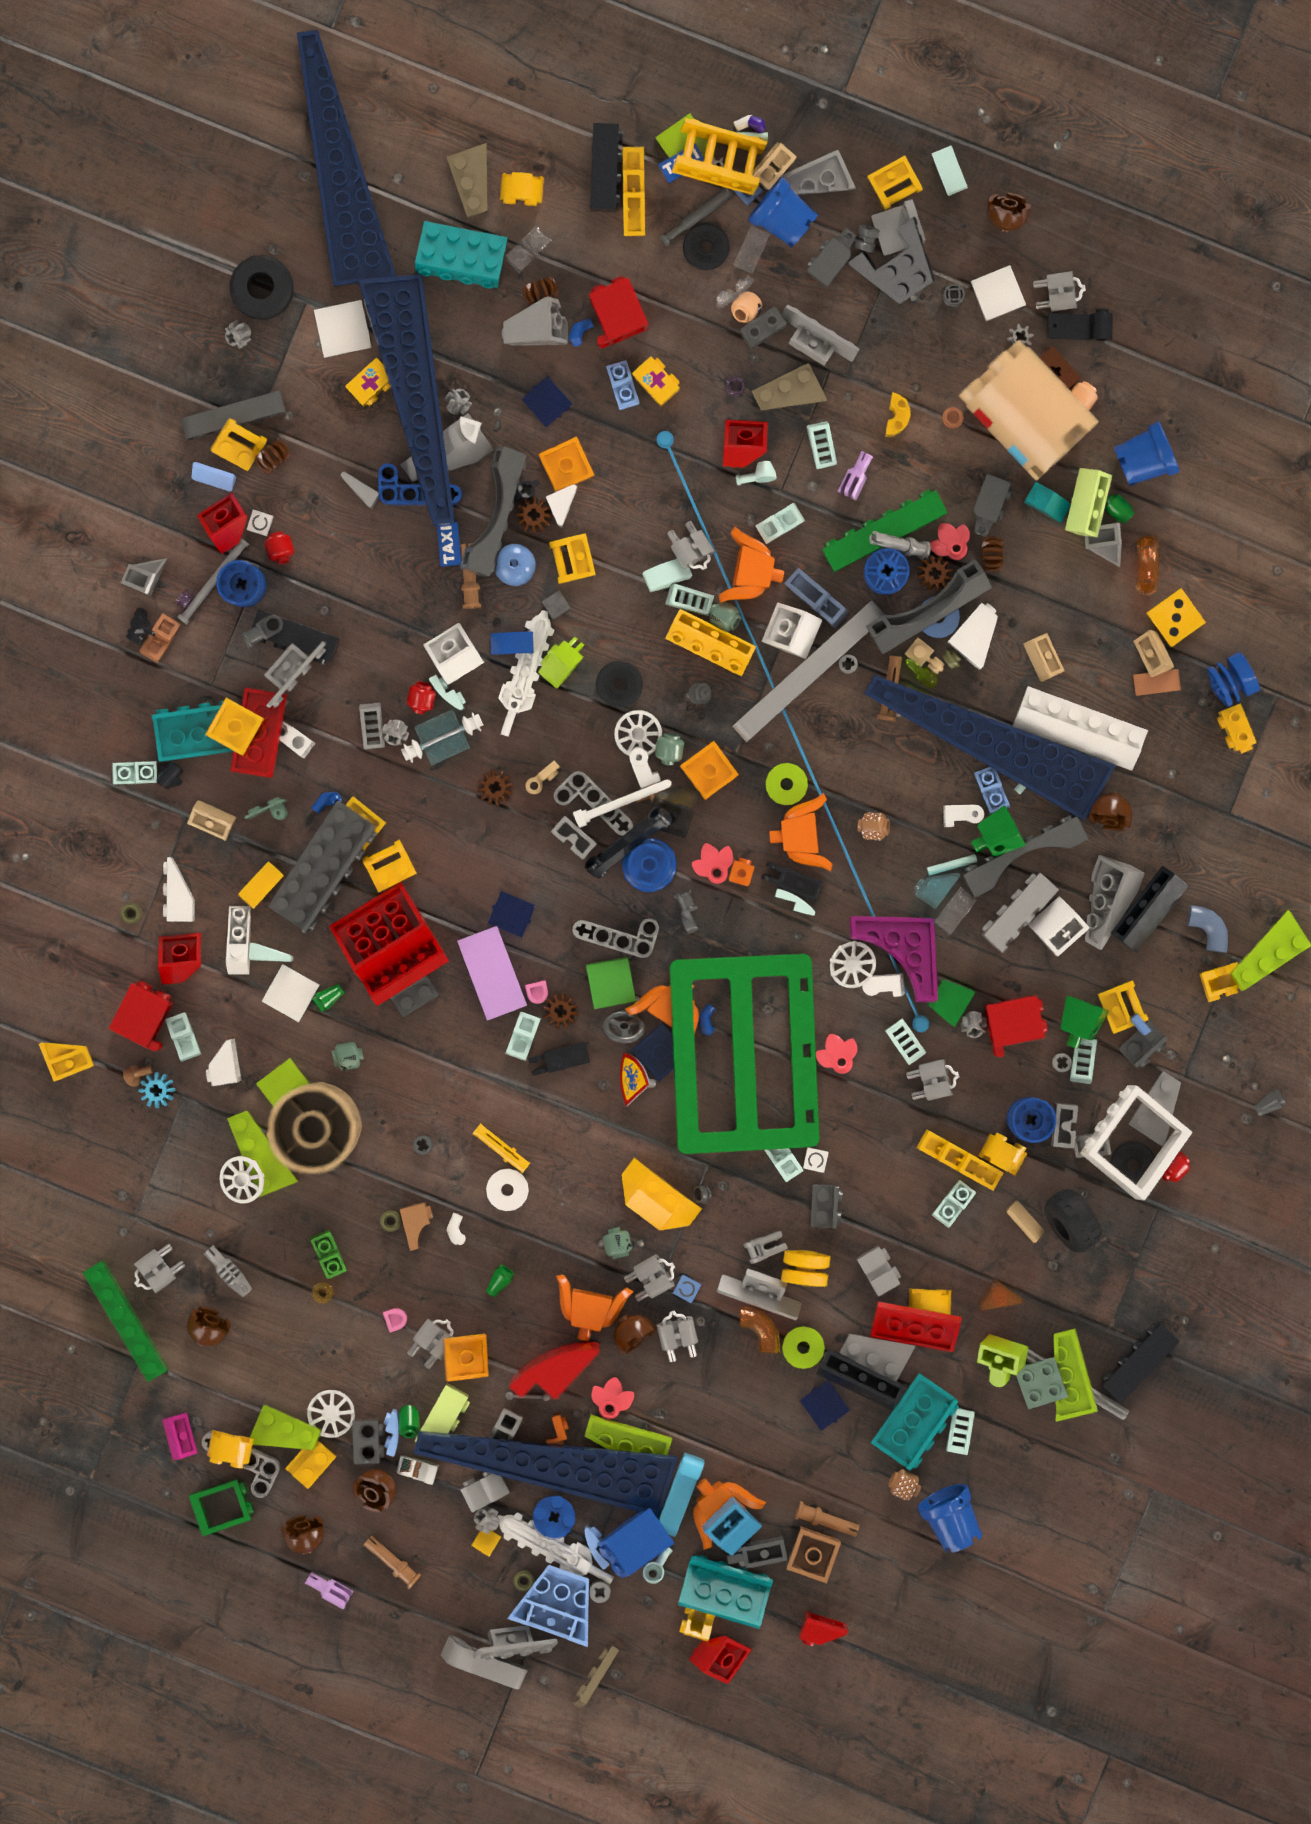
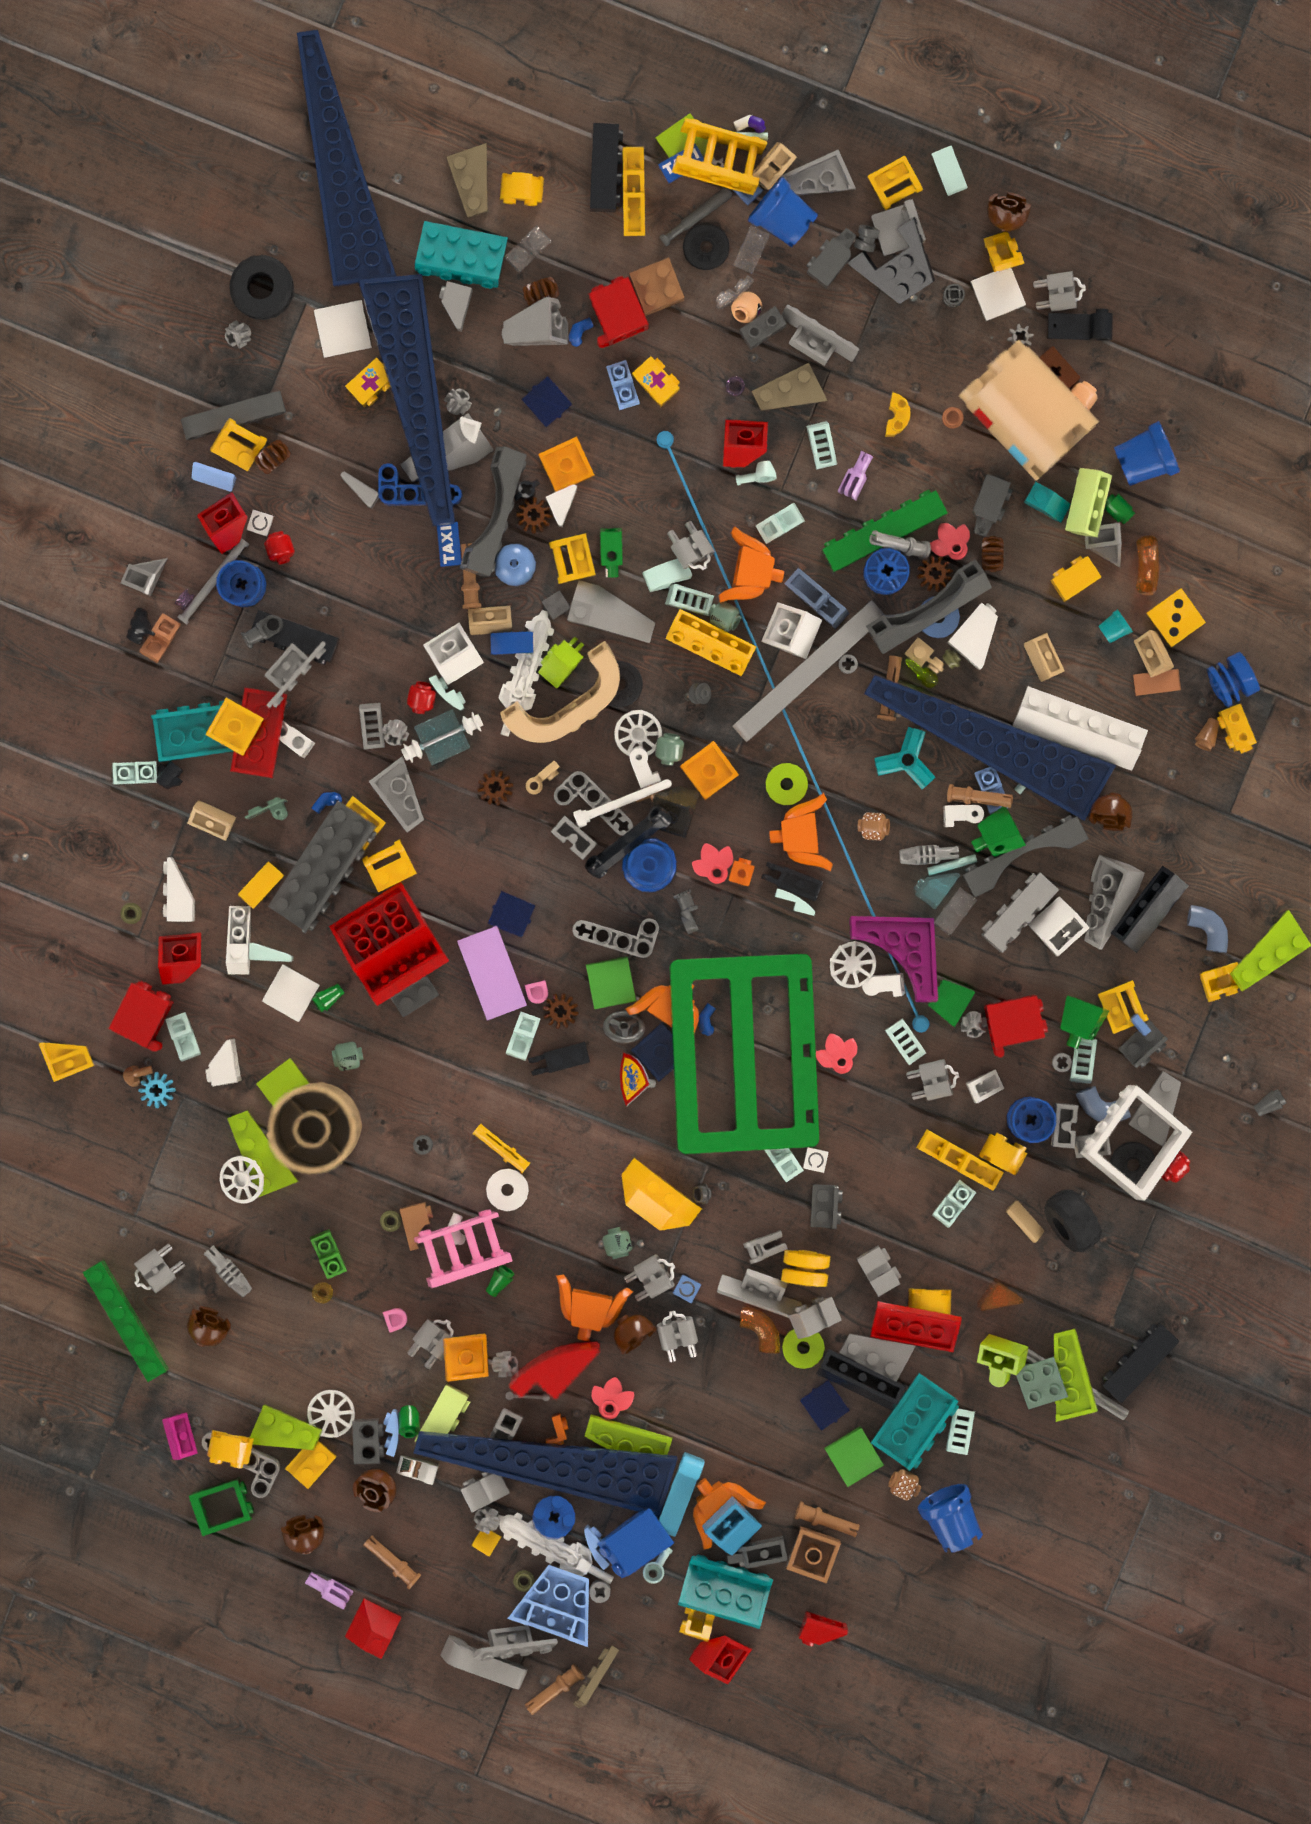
none -> red slope [345,1598,402,1659]
none -> light grey wing [369,756,424,833]
none -> bright pink fence [414,1209,512,1288]
none -> light grey slope [439,281,473,332]
none -> tan slope [468,606,512,635]
none -> light grey gear [492,1351,518,1377]
none -> tan arch [500,641,620,743]
none -> medium nougat pin [525,1663,585,1715]
none -> light grey wedge [567,580,655,643]
none -> green torso [600,528,623,578]
none -> medium nougat brick [629,258,684,316]
none -> light grey brick [788,1296,842,1339]
none -> bright green slope [824,1426,884,1487]
none -> teal piece [874,727,936,789]
none -> light grey hinge [899,845,959,865]
none -> medium nougat pin [947,784,1013,808]
none -> white slope [966,1069,1004,1103]
none -> yellow cylinder [984,232,1024,272]
none -> yellow brick [1051,556,1101,602]
none -> sand blue cylinder [1076,1086,1131,1122]
none -> teal piece [1098,609,1133,643]
none -> medium nougat cone [1195,718,1219,751]

